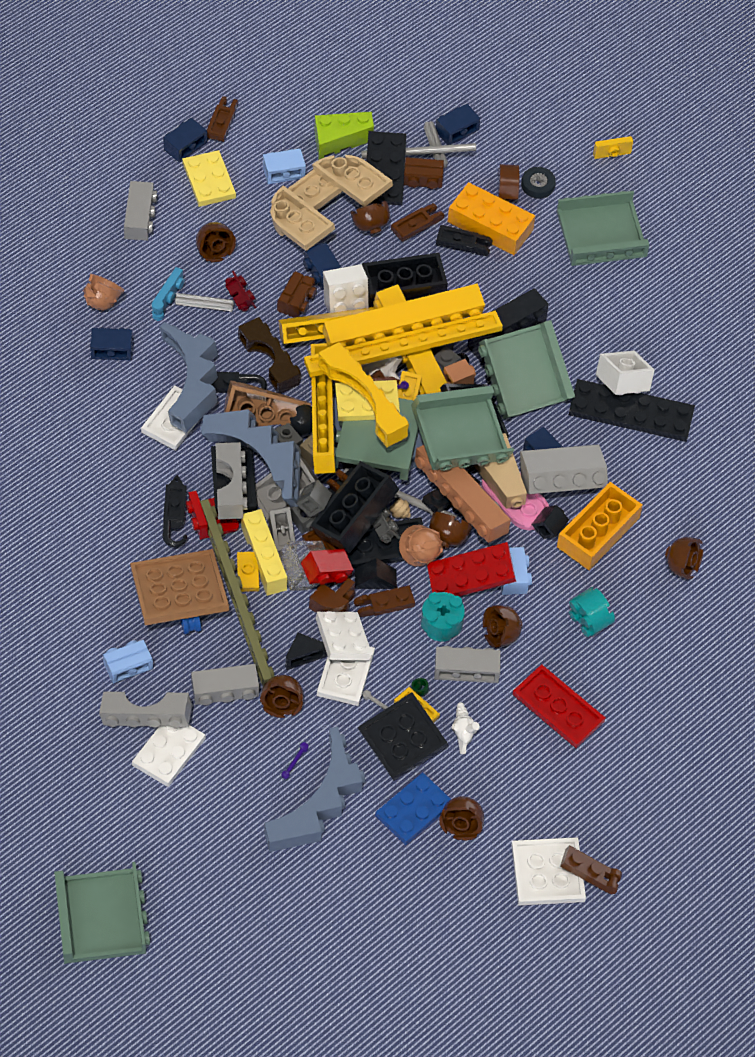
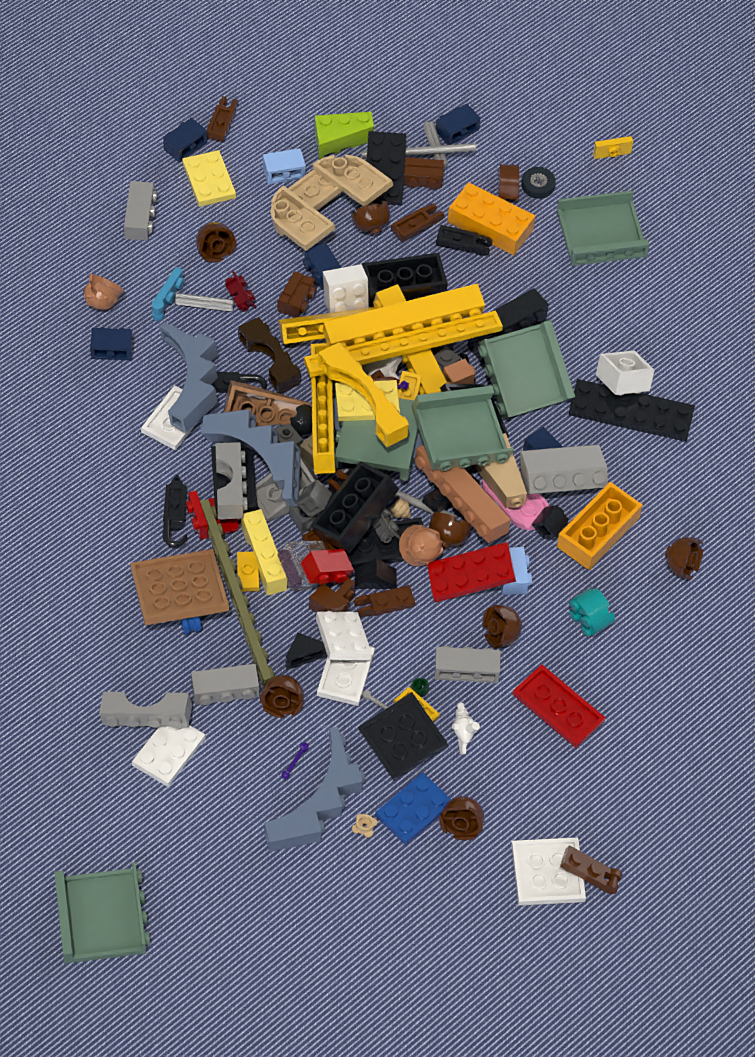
light blue brick [103,640,153,683] -> none
light grey slope [268,507,296,551] -> none
teal brick [421,592,465,642] -> none
none -> clear purple axle [277,550,302,588]
none -> tan plate [352,814,377,838]

